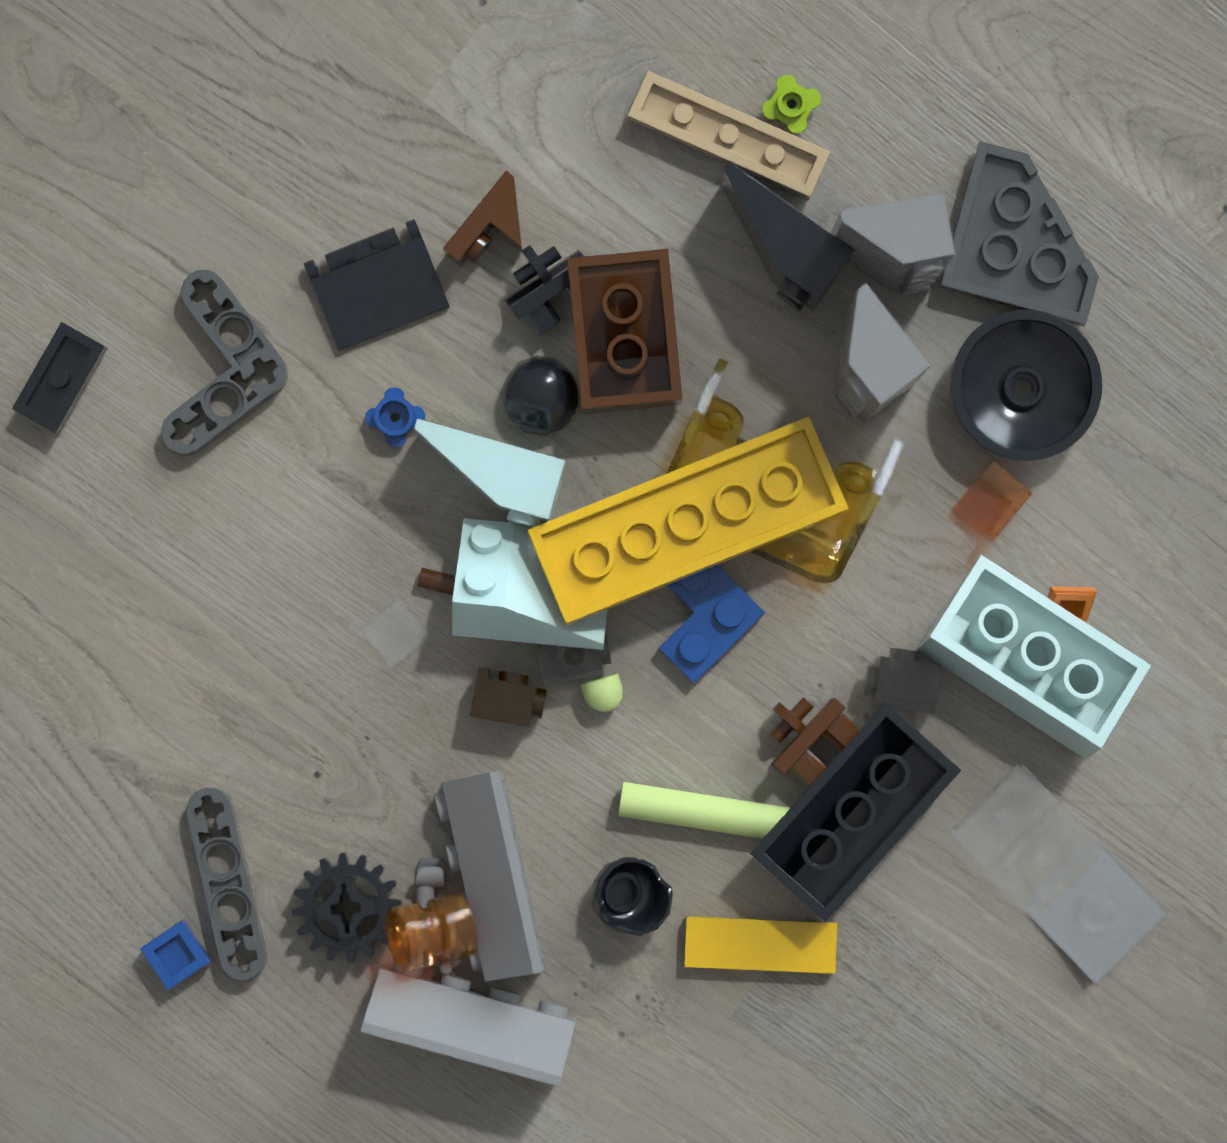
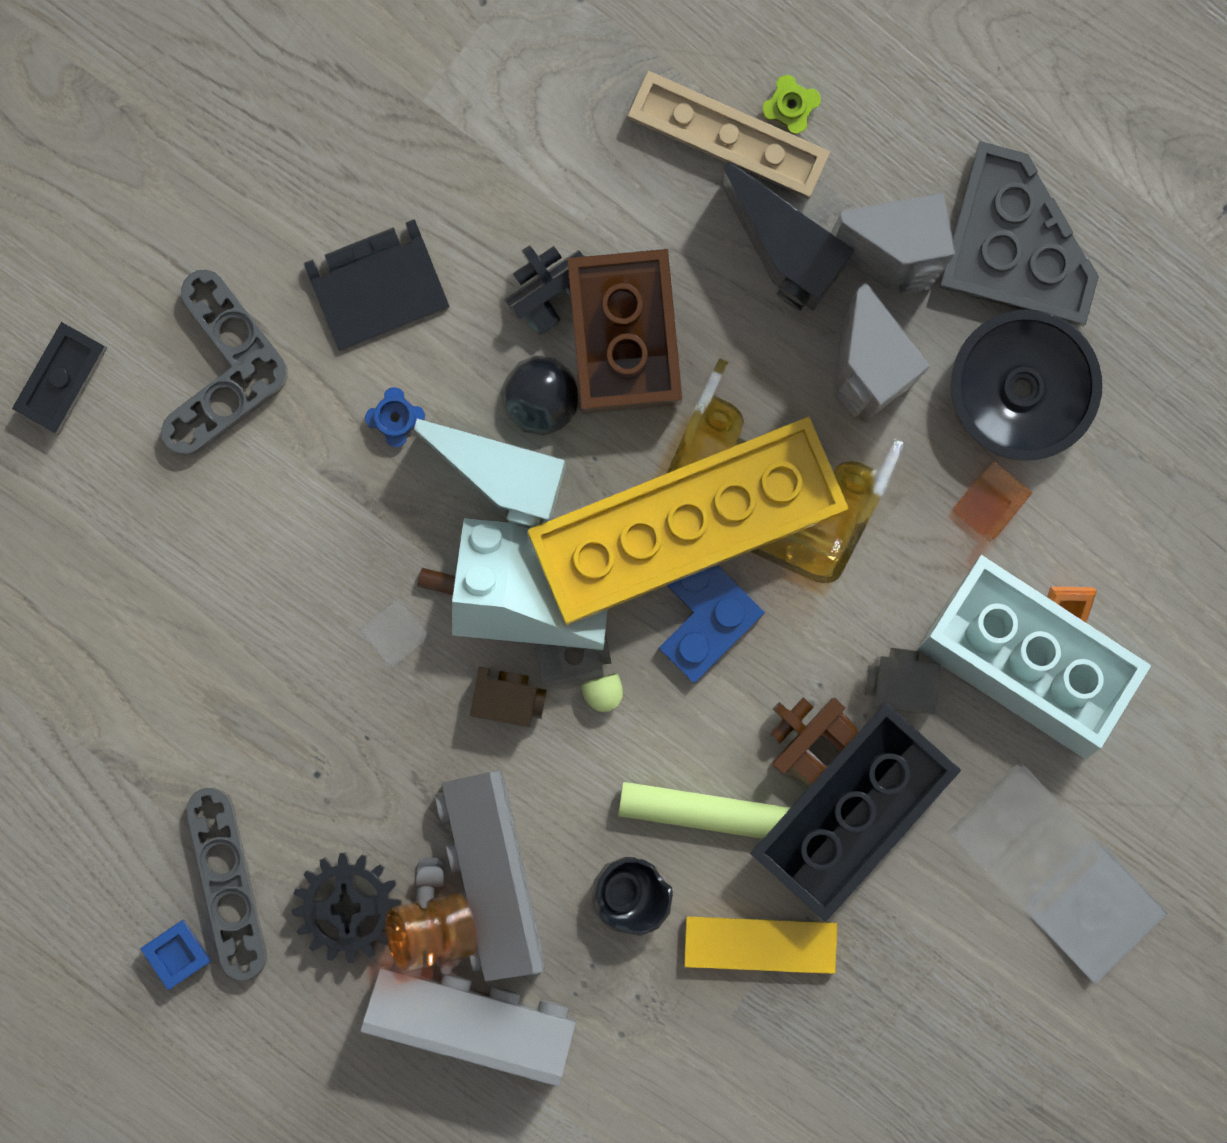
reddish brown slope [443,171,522,267] -> none

